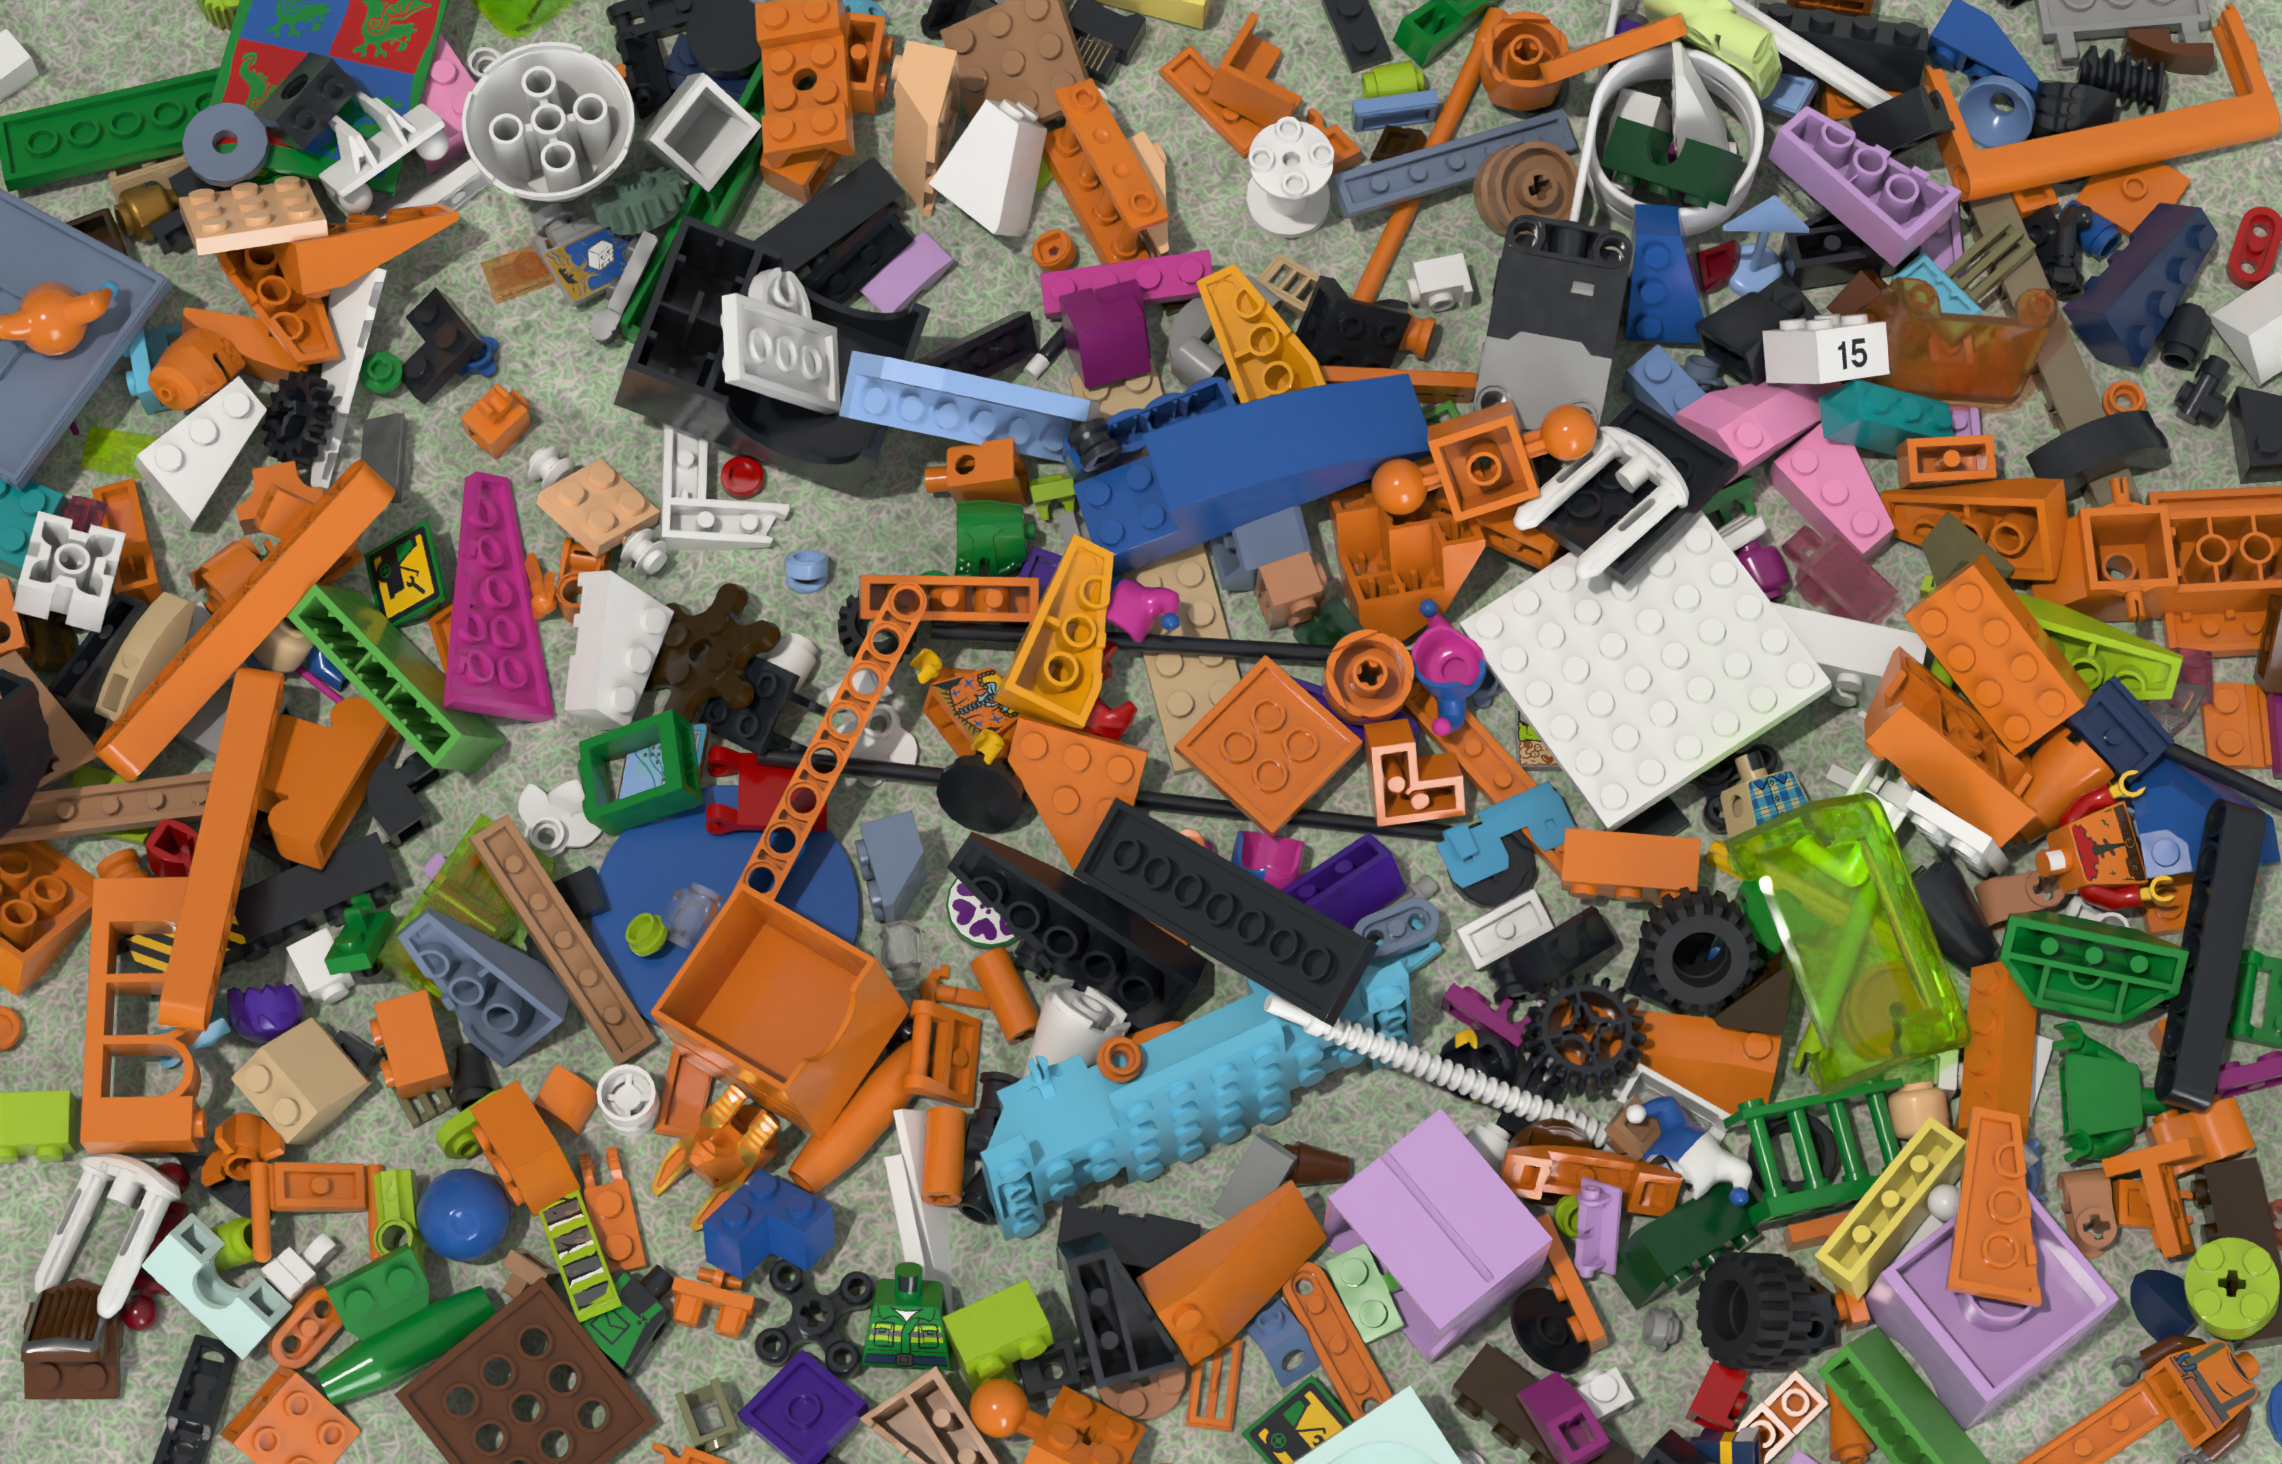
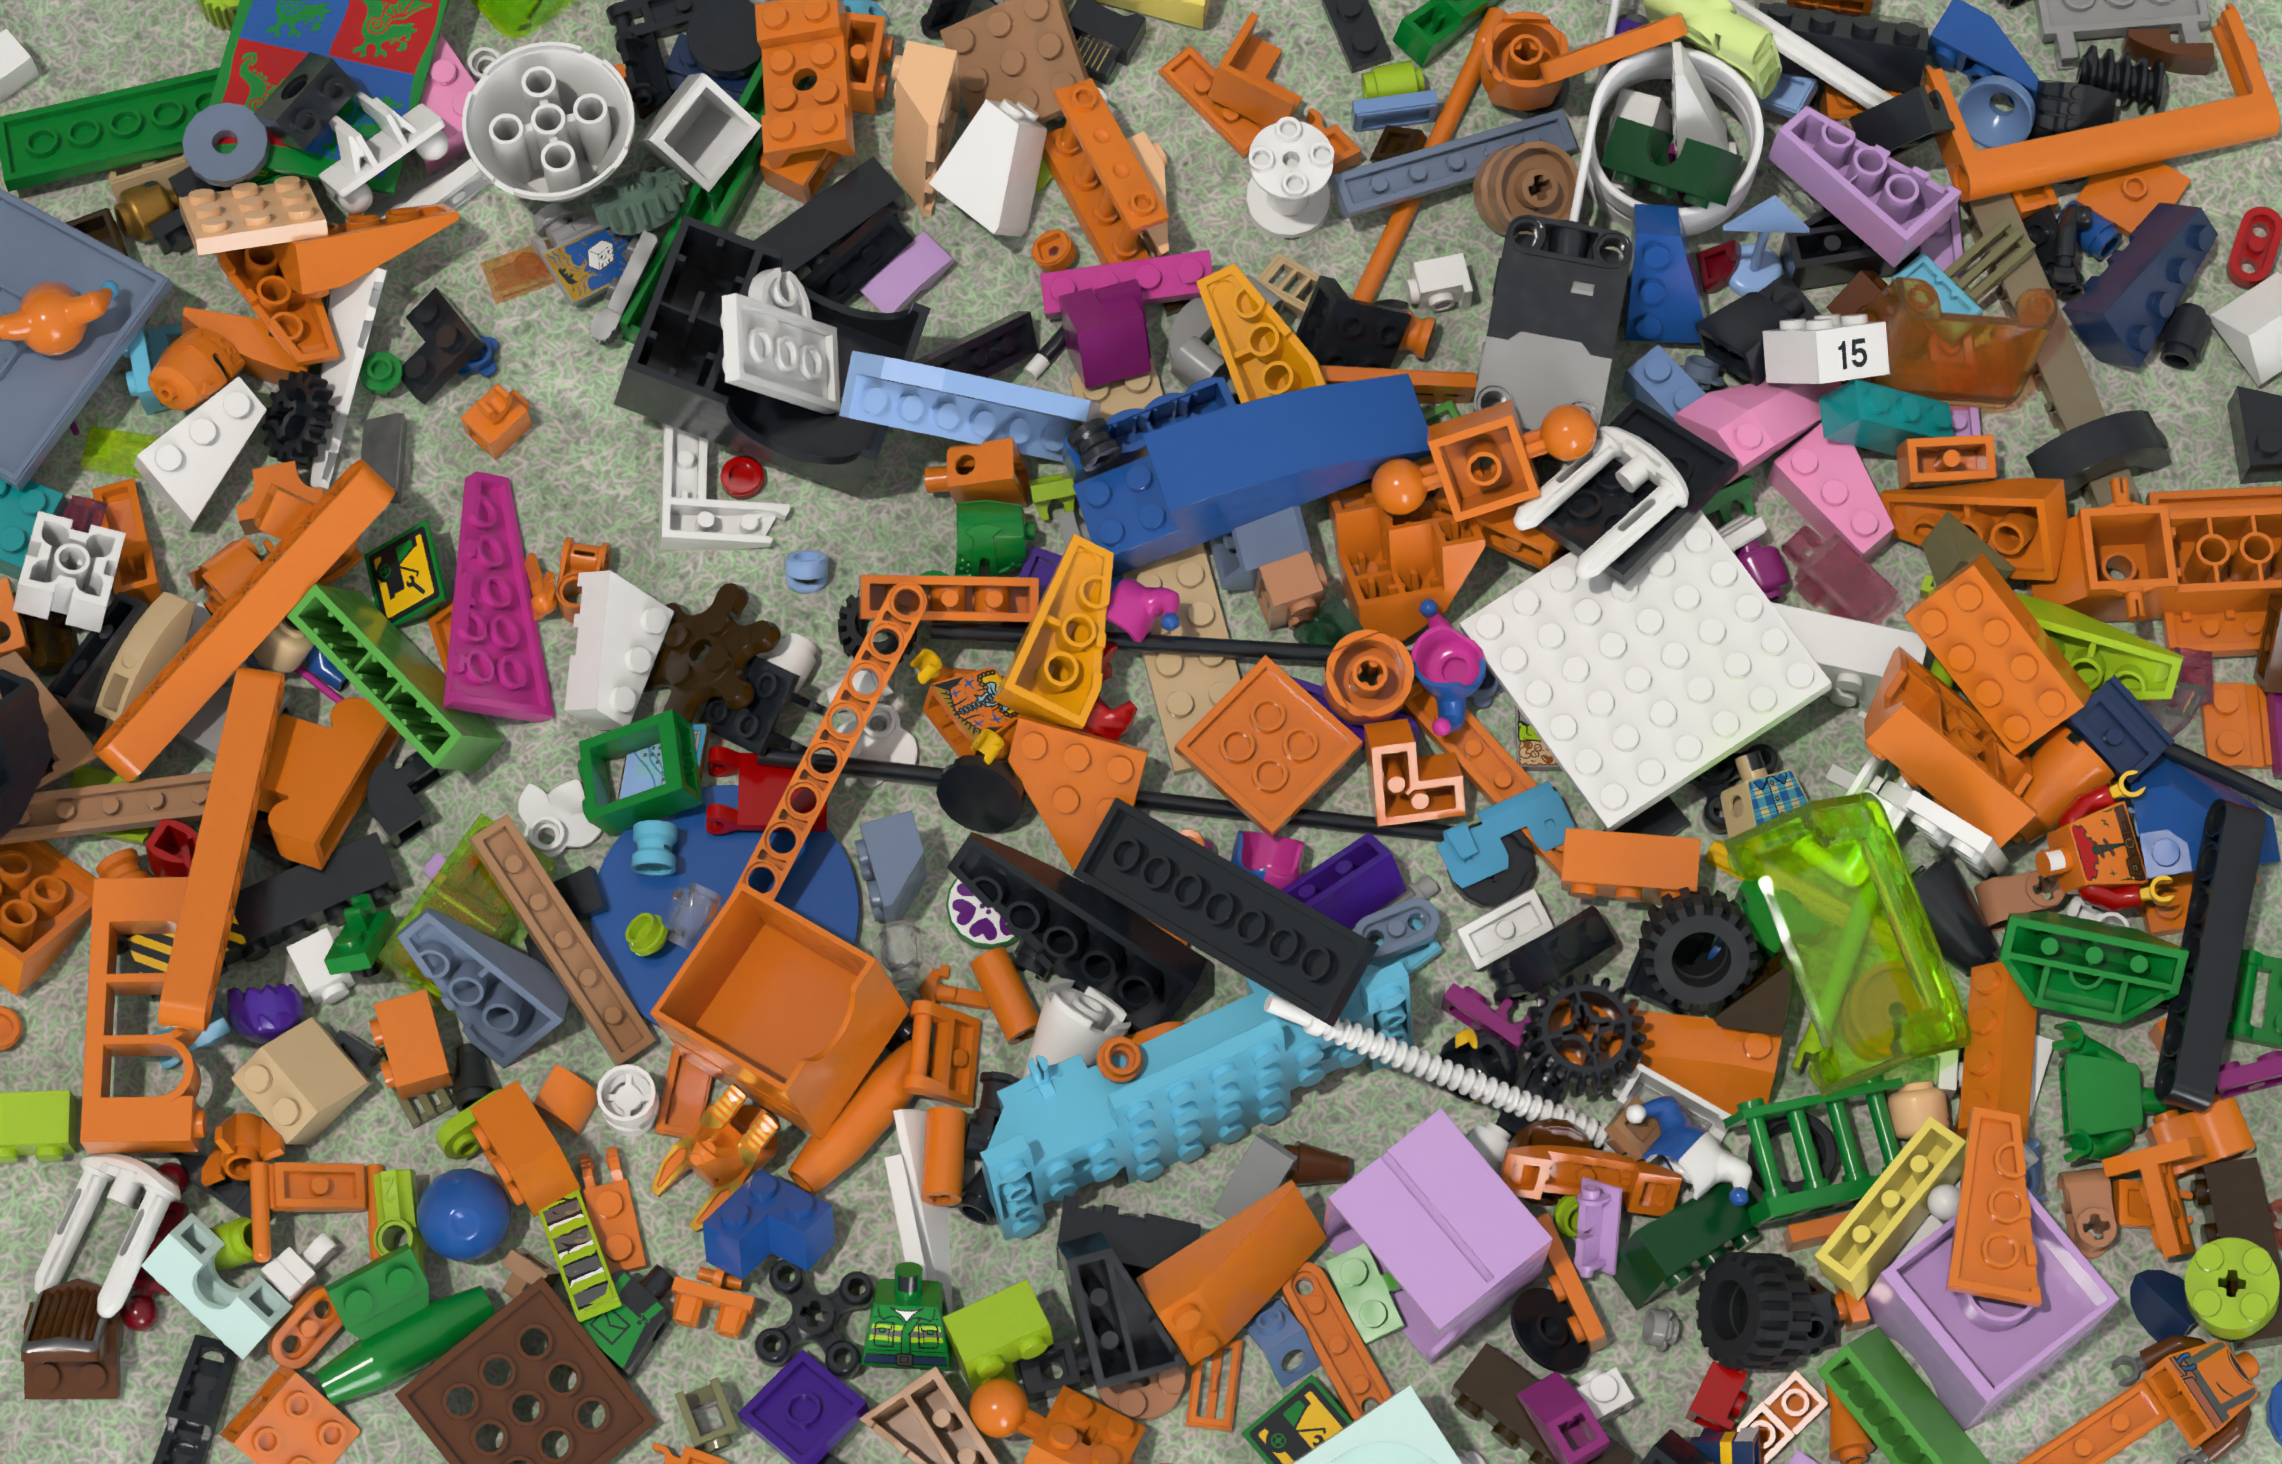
light nougat plate [528,445,668,576] -> none
orange plate [2102,381,2146,416] -> none
black plate [2173,355,2231,427] -> none
none -> medium azure wheel [631,820,678,876]

